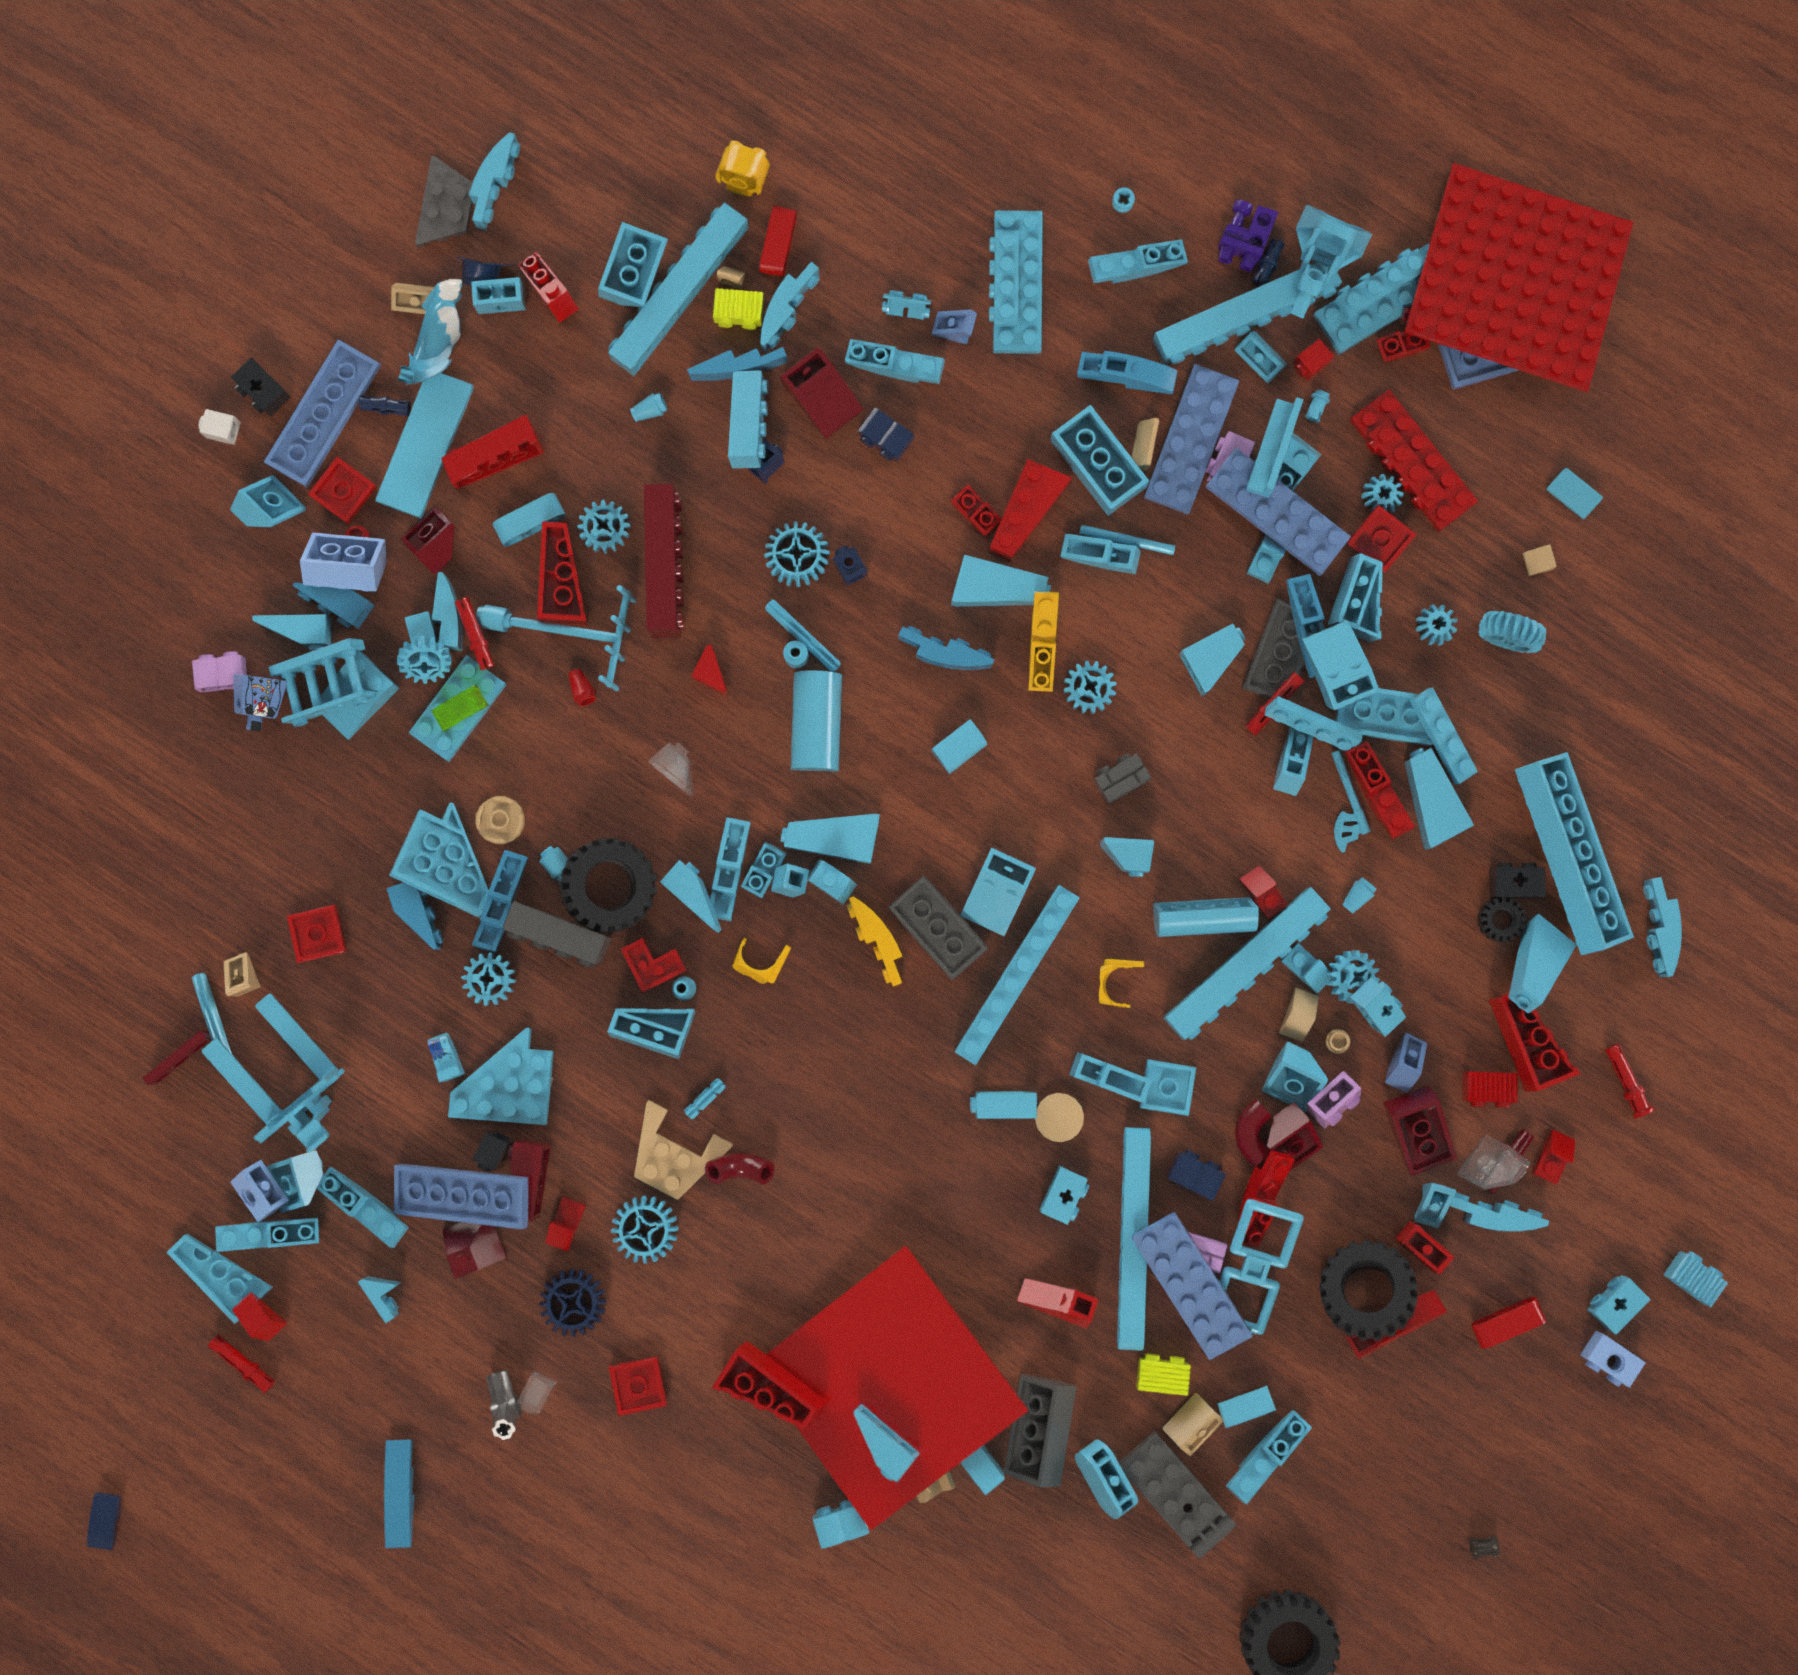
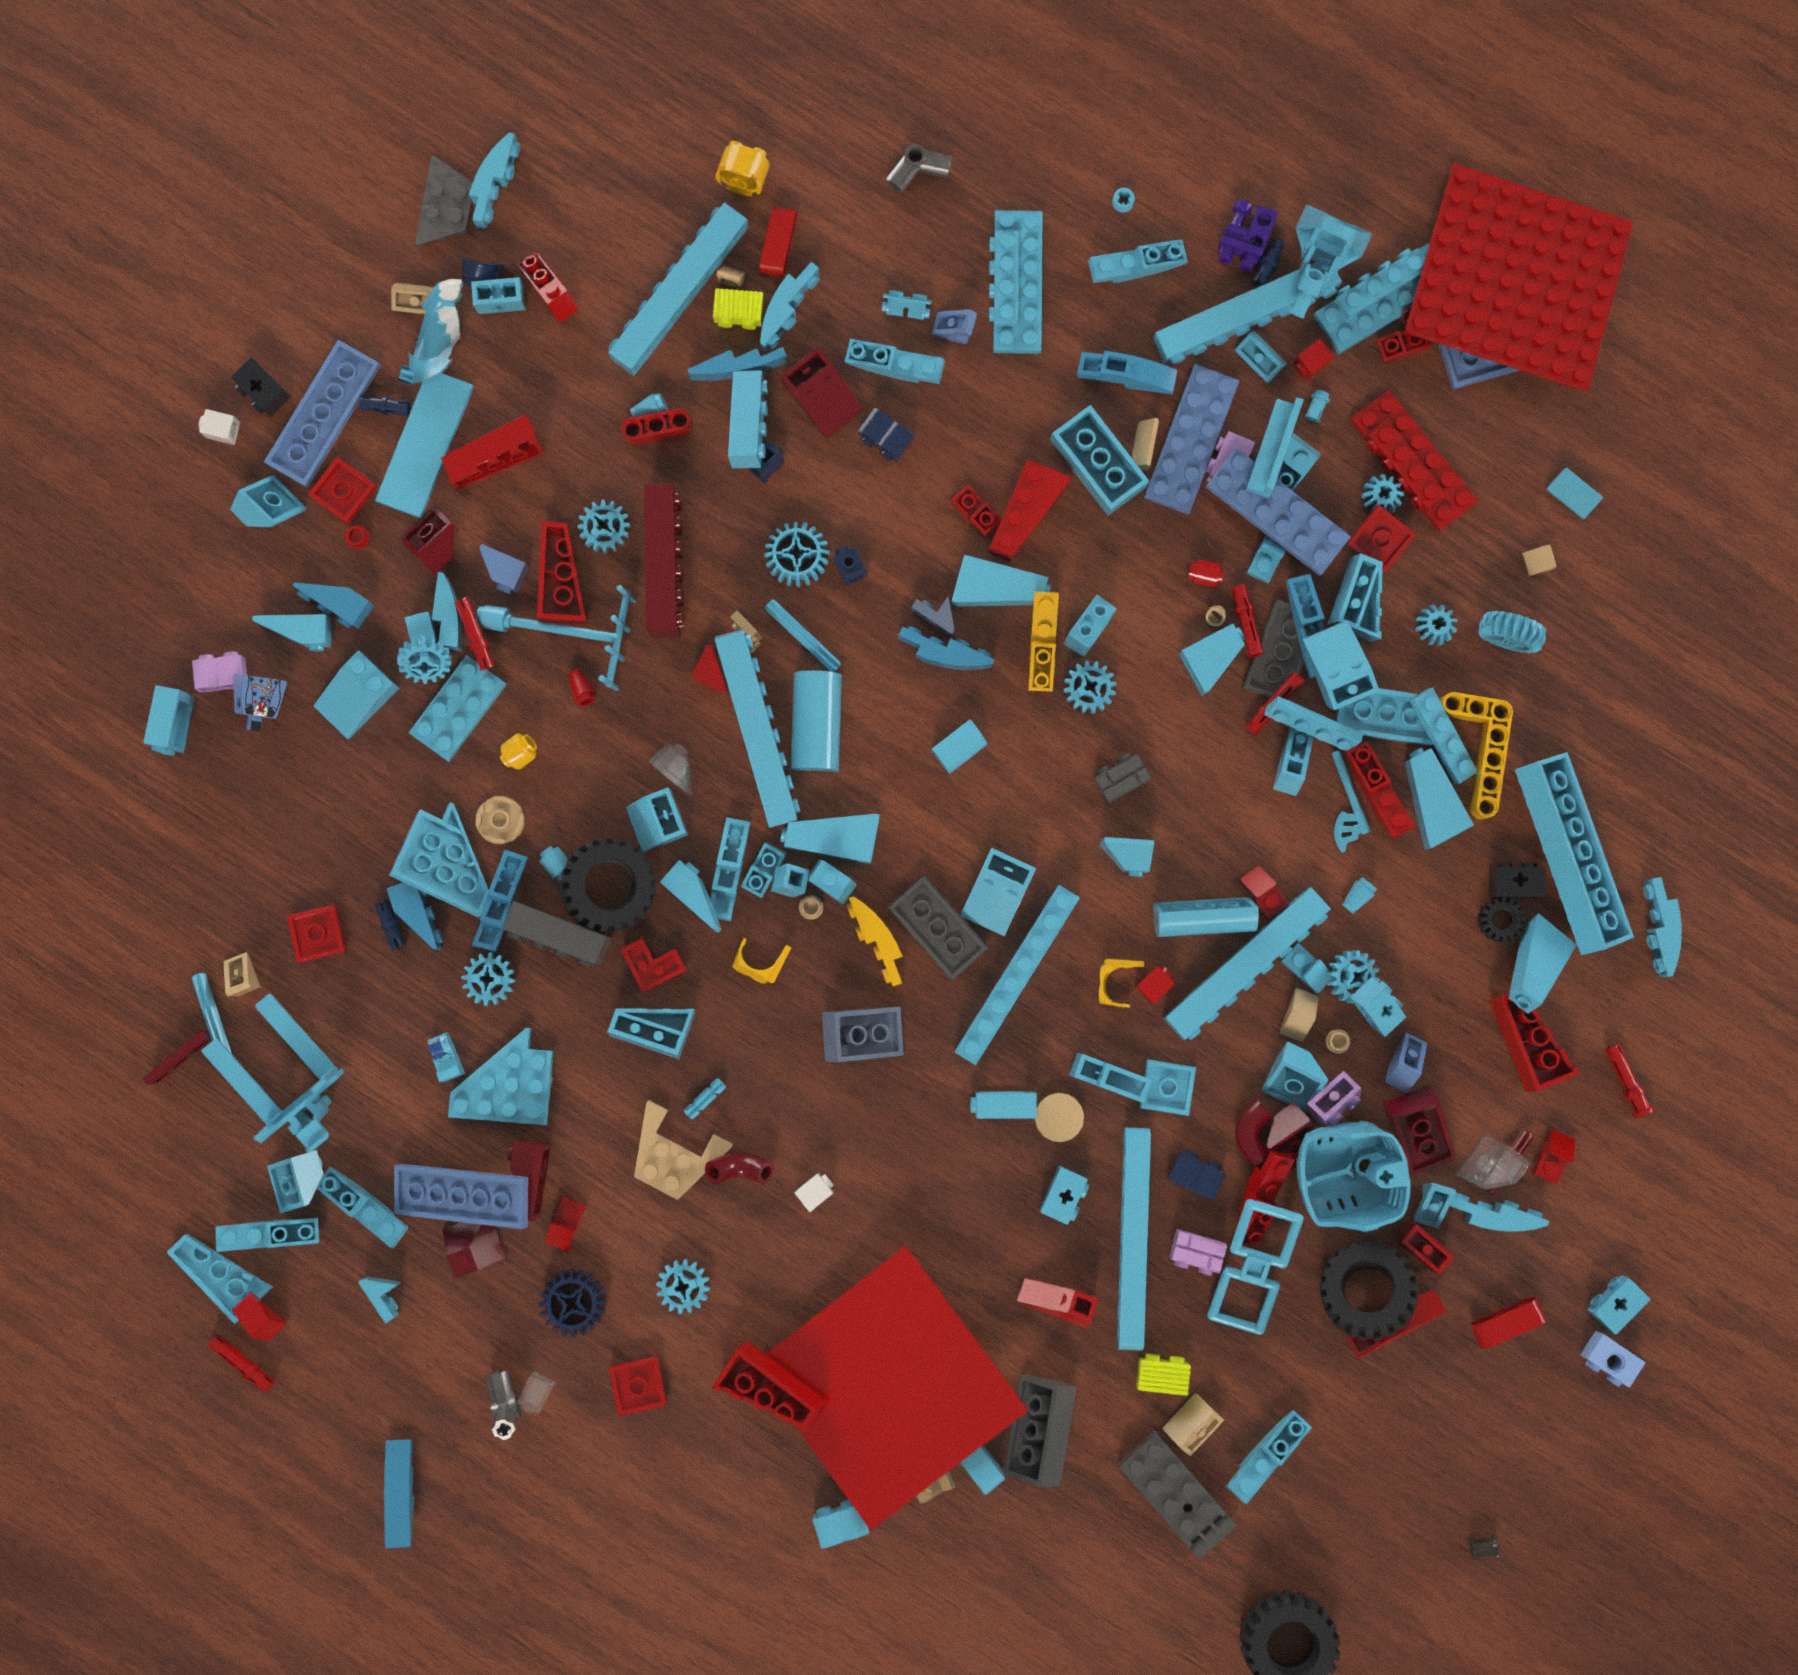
dark blue slope [87,1492,121,1550] -> none
light blue brick [230,1160,289,1222] -> none
medium azure fence [269,638,377,727] -> none
light blue brick [300,533,387,591] -> none
clear neon green slope [431,684,489,732] -> none
black brick [472,1130,516,1173] -> none
medium azure beam [492,493,566,547] -> none
medium azure slope [598,222,668,307] -> none
medium azure gear [611,1195,679,1264] -> none
medium azure cone [672,976,696,1001] -> none
medium azure brick [783,641,809,669] -> none
medium azure slope [853,1404,920,1482] -> none
medium azure slope [1060,534,1141,574] -> none
medium azure brick [1075,1439,1138,1519] -> none
medium azure bar [1079,525,1175,555] -> none
medium blue plate [1132,1212,1253,1360] -> none
medium azure slope [1217,1386,1276,1428] -> none
red brick [1462,1071,1518,1108] -> none
medium azure brick [1663,1251,1728,1307] -> none
none -> medium azure window [143,685,195,756]
none -> dark blue pin [374,900,406,951]
none -> medium blue slope [479,544,530,594]
none -> yellow head [500,733,537,770]
none -> red beam [621,409,692,445]
none -> medium azure slope [626,787,688,852]
none -> medium azure gear [656,1259,710,1314]
none -> medium azure brick [715,629,800,828]
none -> tan bracket [730,611,762,653]
none -> white brick [794,1172,834,1212]
none -> tan plate [799,895,823,920]
none -> sand blue slope [822,1006,904,1062]
none -> flat silver piece [886,144,953,194]
none -> sand blue slope [911,597,954,638]
none -> medium azure window [1064,595,1117,658]
none -> red brick [1134,966,1175,1004]
none -> red brick [1187,559,1224,588]
none -> tan hinge [1206,605,1226,626]
none -> red pin [1231,584,1264,658]
none -> medium azure piece [1296,1121,1410,1231]
none -> yellow beam [1439,692,1513,820]

